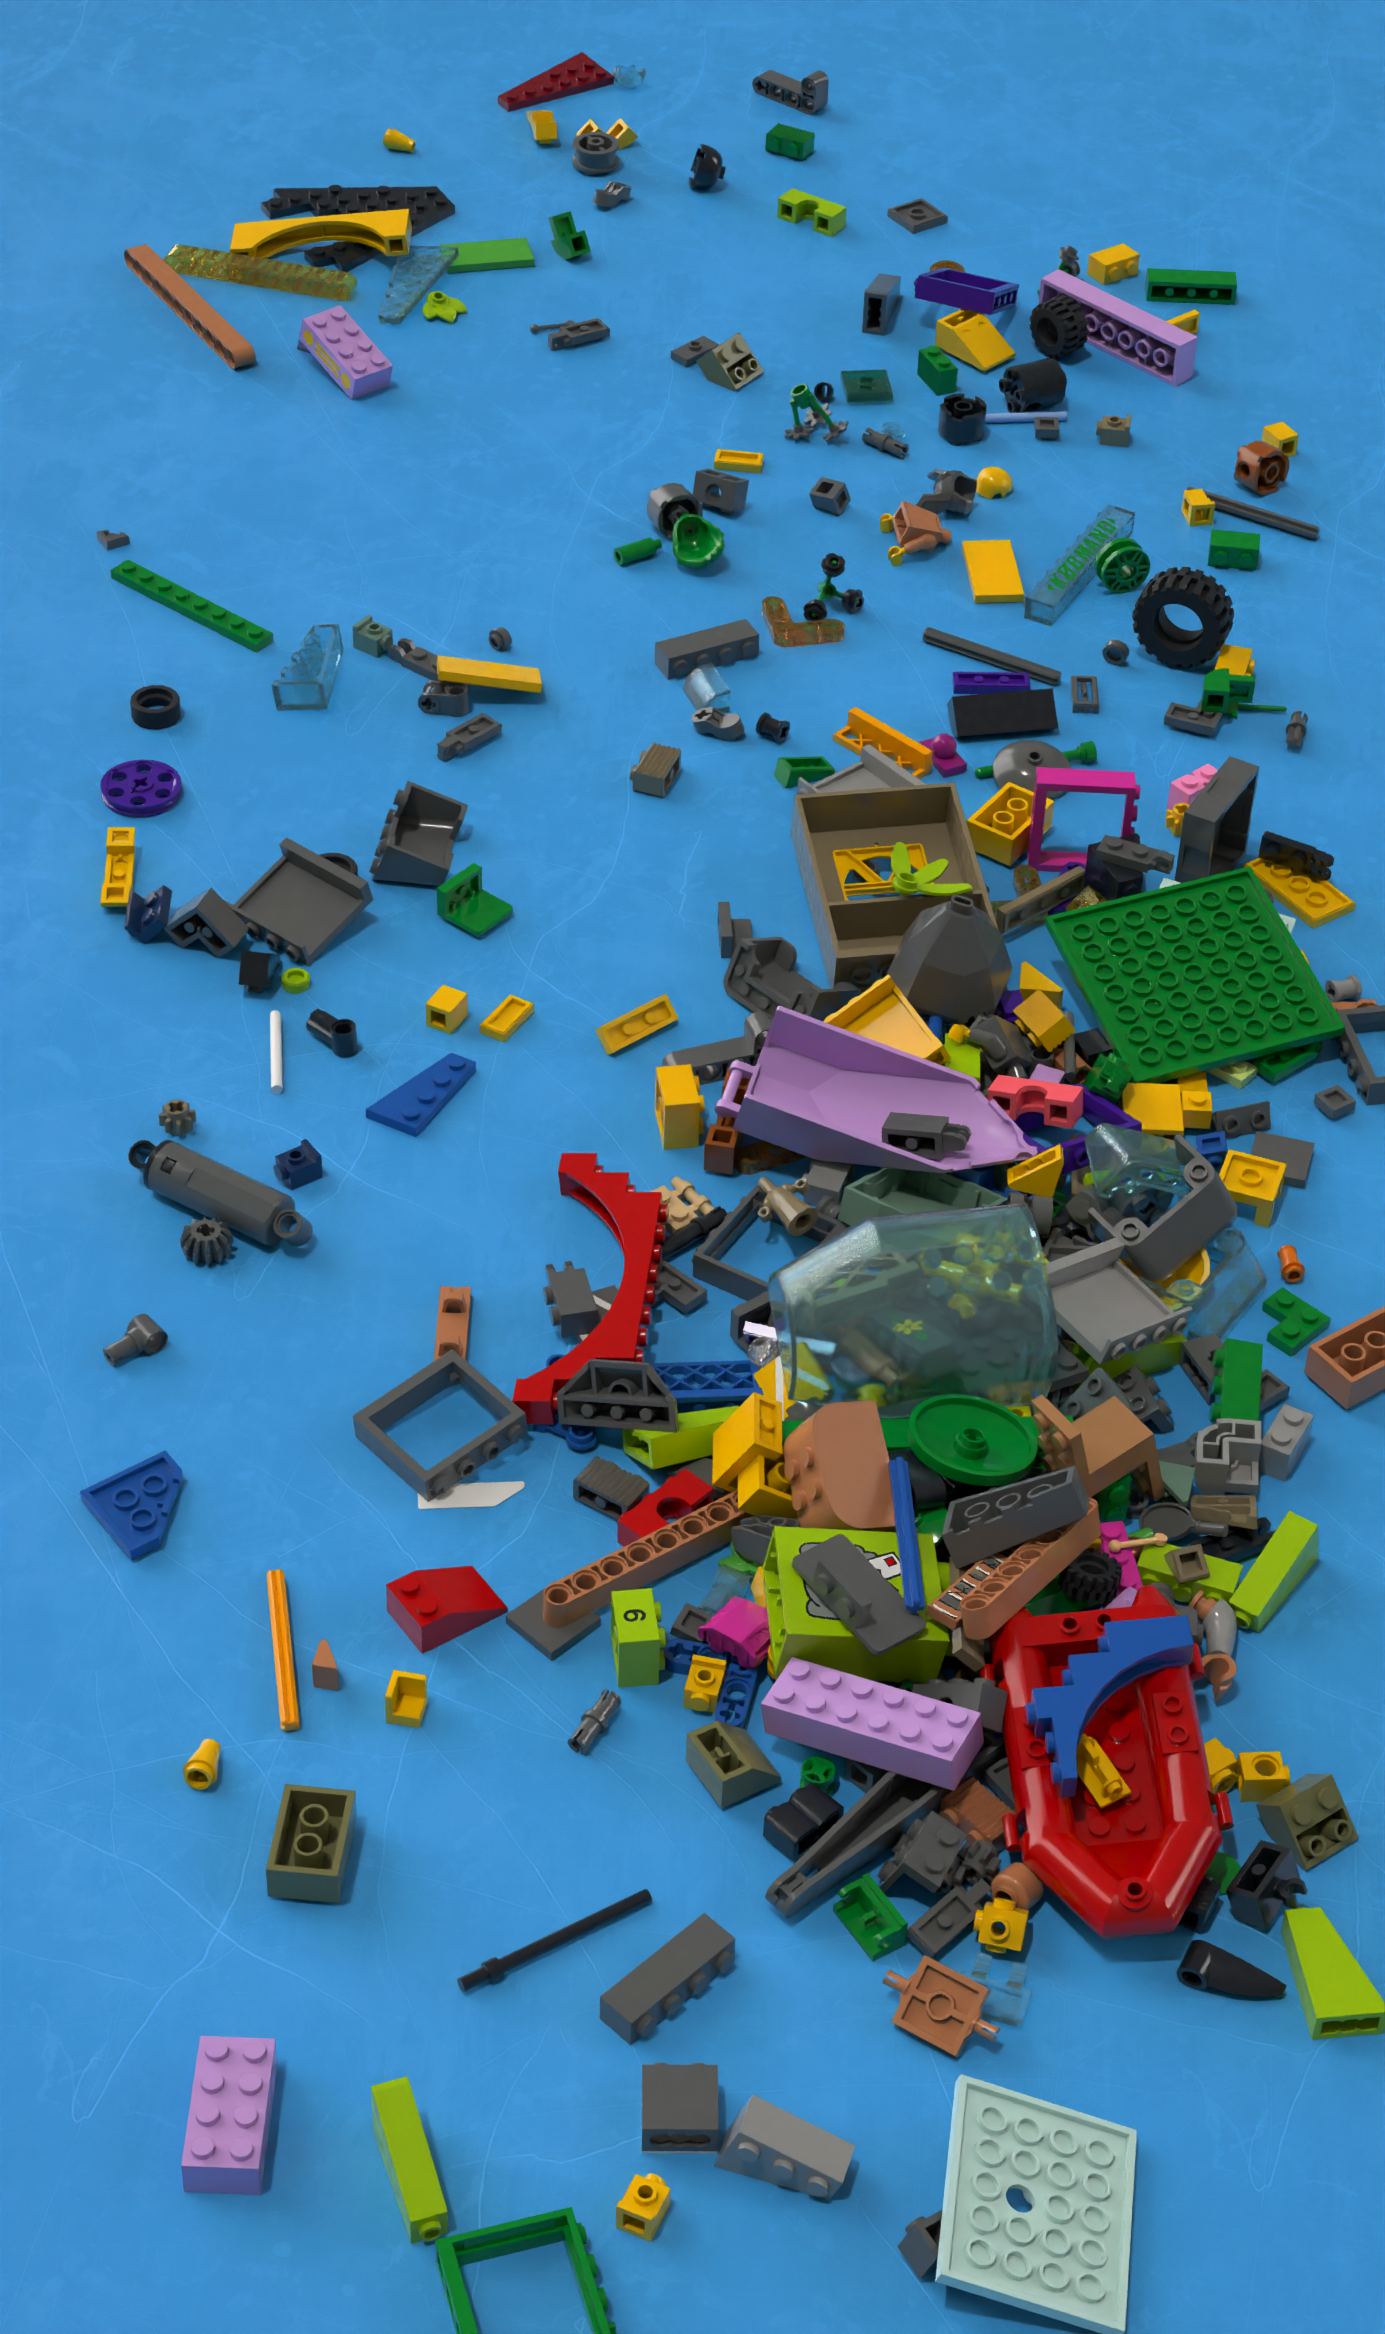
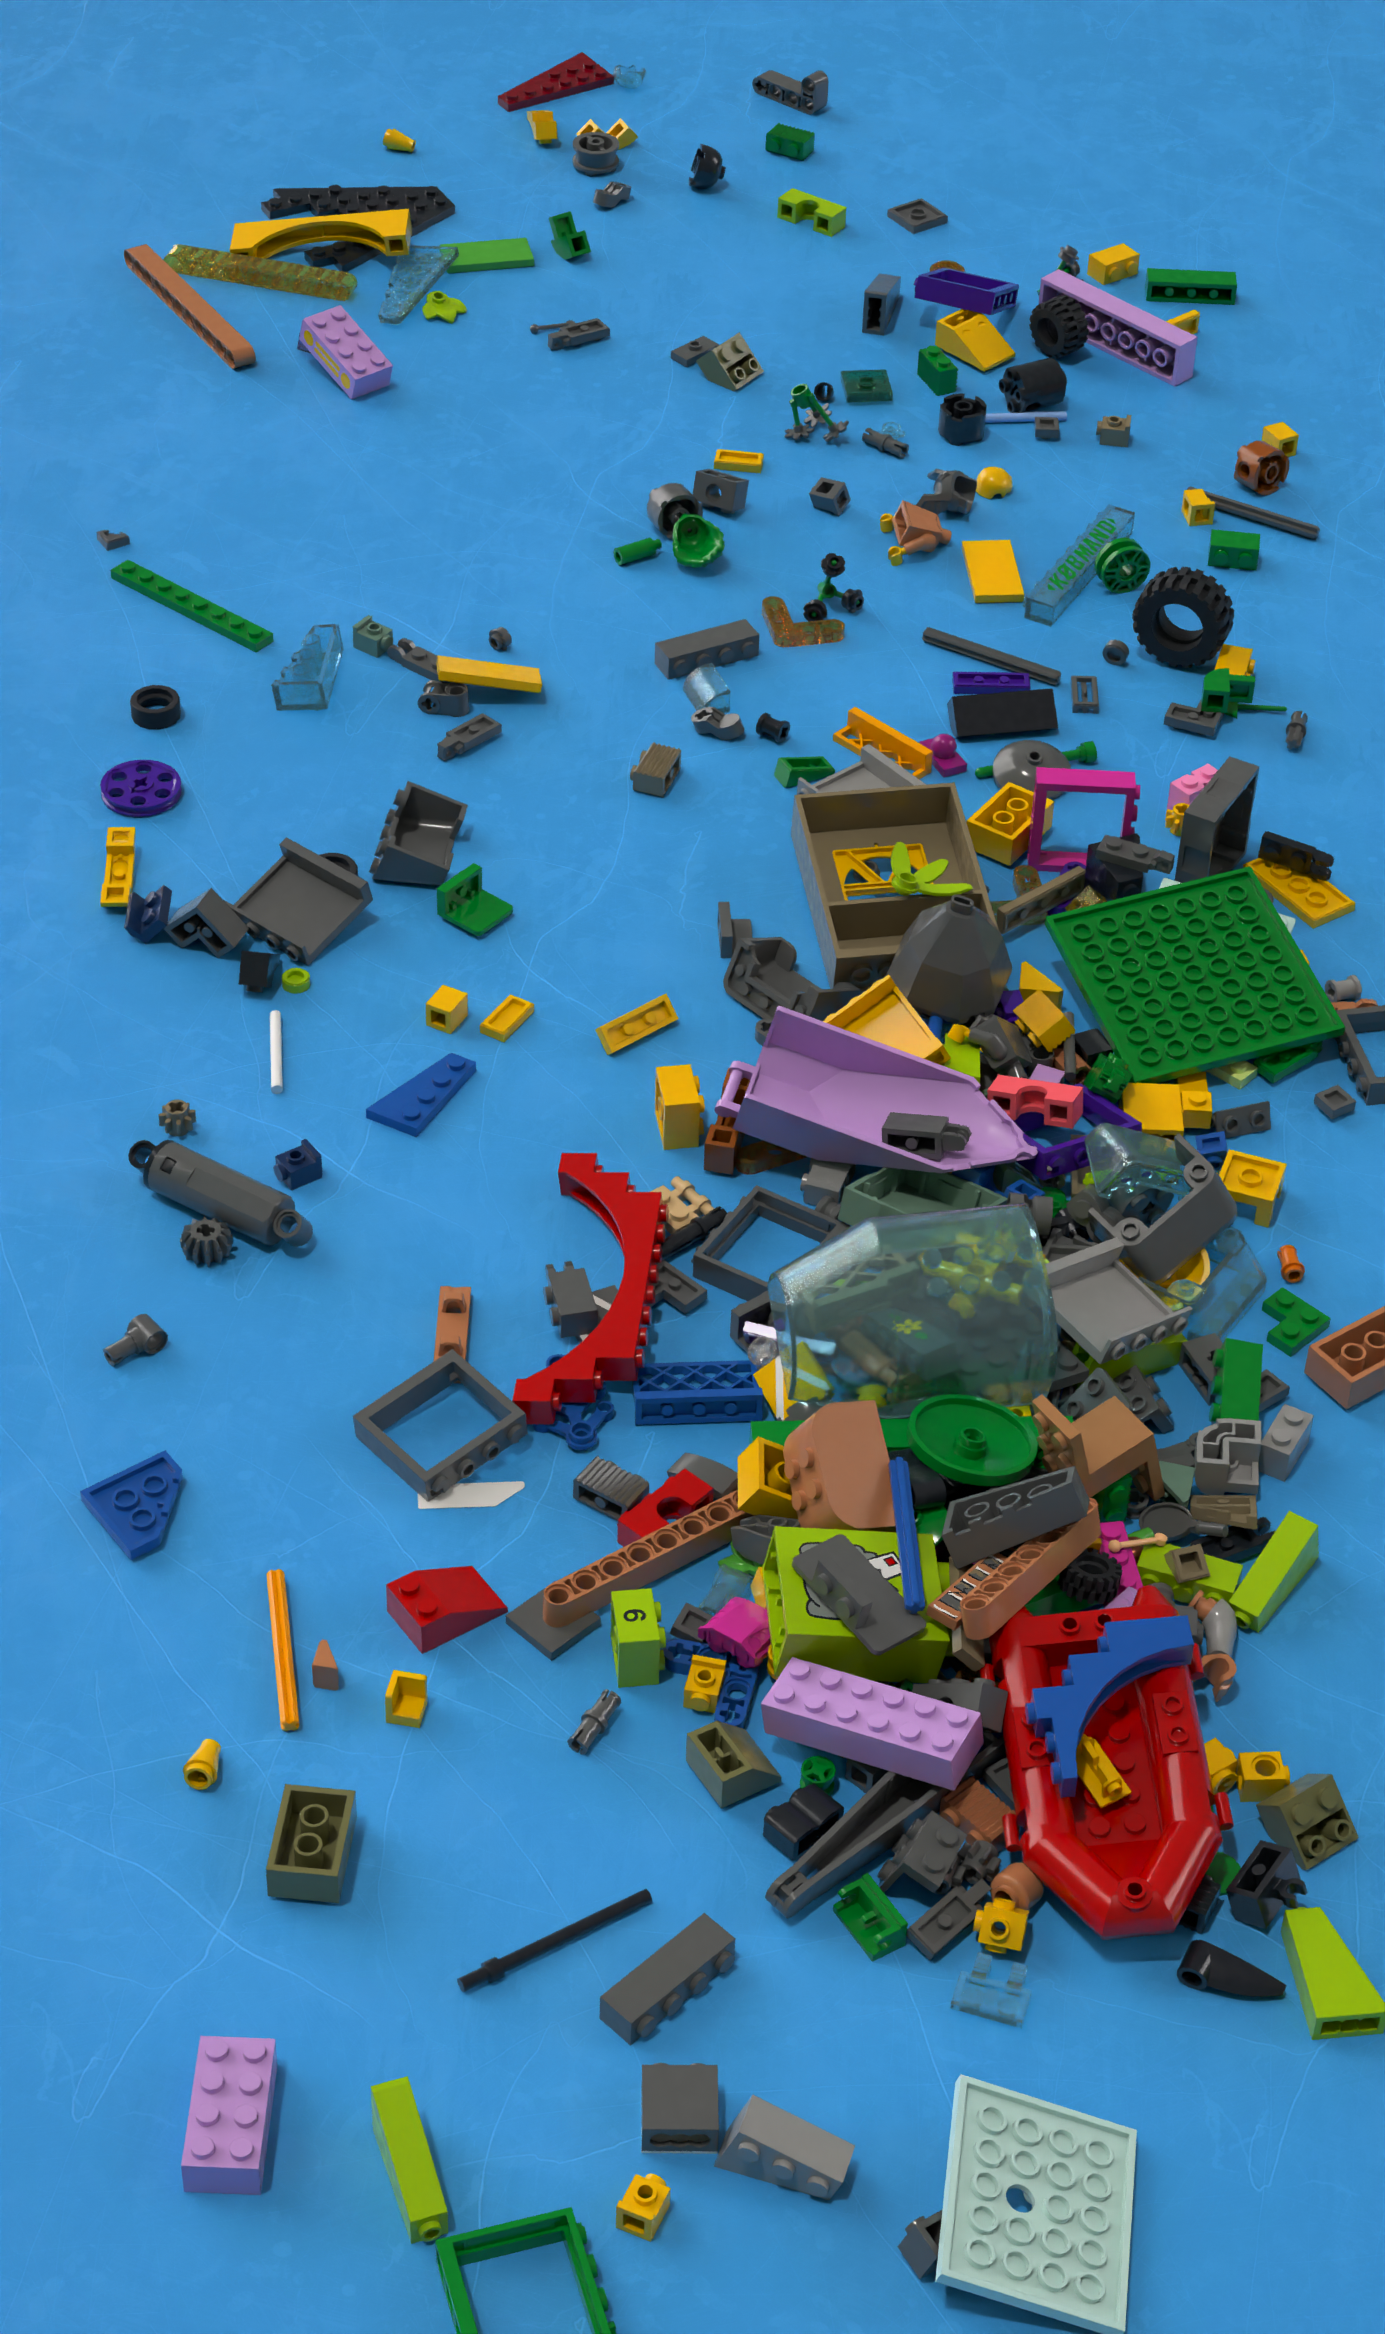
black piece [306,1009,359,1057] -> none
dark grey wedge [557,1359,679,1432] -> none
lime slope [622,1406,740,1469] -> none
dark grey beam [662,1011,772,1085] -> none
yellow panel [712,1392,782,1492] -> none
dark tan piece [758,1177,818,1236] -> none
nougat plate [883,1955,1000,2057] -> none
yellow slope [1007,1144,1064,1197] -> none
dark grey tile [1250,1131,1315,1188] -> none

